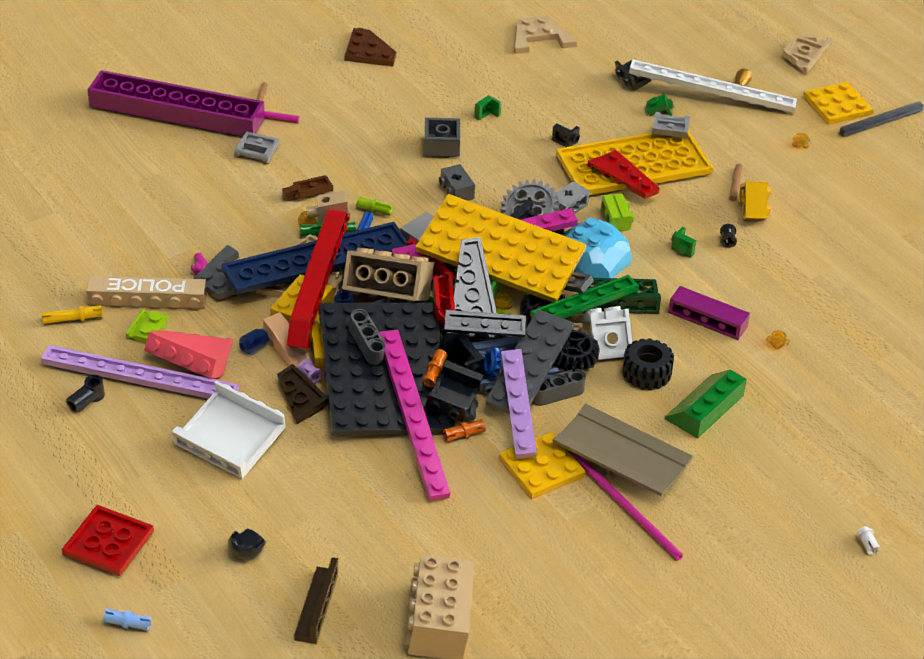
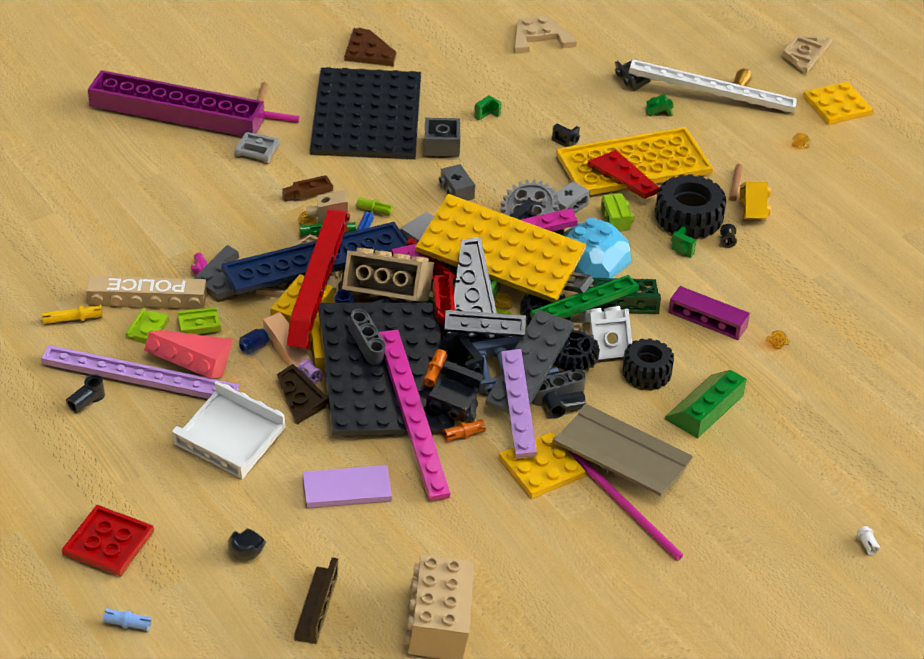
blue gear [484,346,502,379] -> none
light grey plate [652,112,690,138] -> none
black axle [839,101,924,137] -> none
none -> lime plate [177,307,221,334]
none -> lavender tile [303,465,392,508]
none -> black plate [310,67,421,160]
none -> black piece [543,391,586,418]
none -> black tyre [655,174,727,239]

